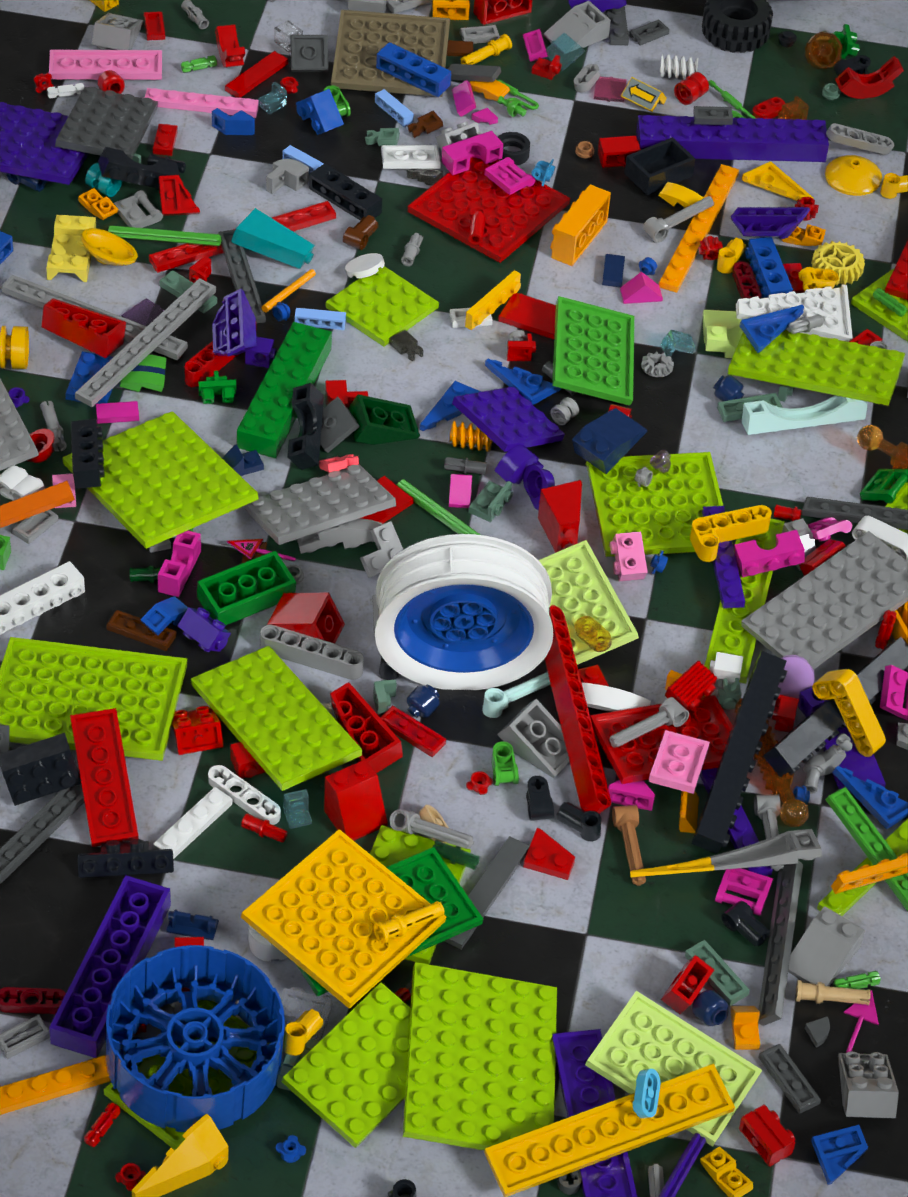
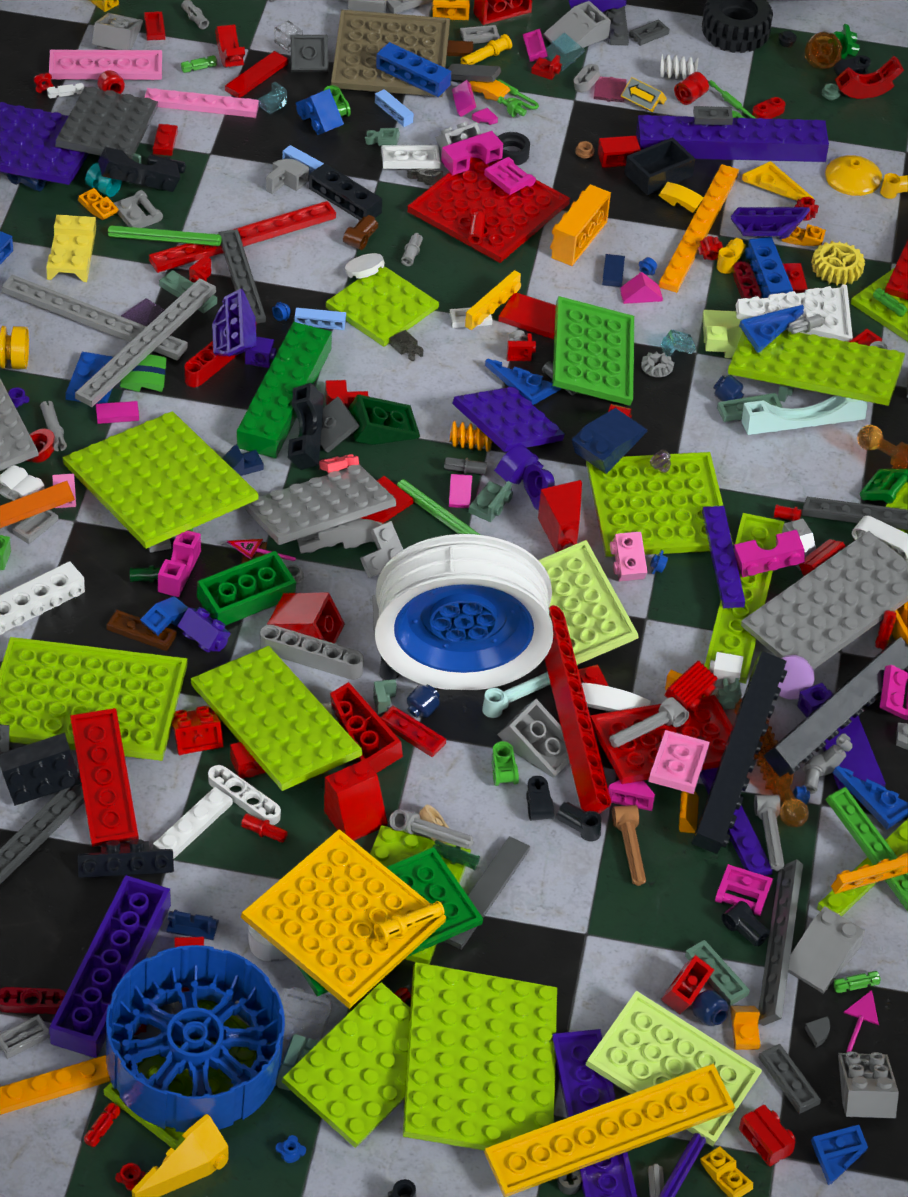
red wedge [41,299,126,358] -> none
black brick [71,419,105,489] -> none
yellow dish [81,228,138,266] -> none
red wing [159,175,200,216] -> none
green hips [198,370,236,404] -> none
blue slope [212,108,255,135] -> none
teal slope [231,208,315,269] -> none
light orange bar [261,269,316,313] -> none
red plate [279,77,298,94] -> none
clear light blue bracket [283,789,312,829] -> none
yellow piece [283,1009,324,1056] -> none
reddish brown plate [407,110,443,138] -> none
blue wing [420,381,481,431] -> none
red plate [466,771,493,795] -> none
red wing [523,828,575,880] -> none
dark azure hinge [532,159,555,186] -> none
light grey wheel [550,397,579,425] -> none
clear yellow plate [574,616,612,652] -> none
light grey plate [630,829,822,877] -> none
medium azure plate [633,1069,661,1119] -> none
light grey plate [635,467,653,487] -> none
light grey axle [643,196,714,243] -> none
yellow beam [690,505,772,562] -> none
red brick [772,695,799,732] -> none
clear orange brick [778,96,809,120] -> none
tan pin [795,980,871,1005] -> none
yellow piece [798,267,839,291] -> none
dark pink plate [808,517,852,541] -> none
yellow beam [812,669,886,757] -> none
light grey beam [826,123,894,155] -> none

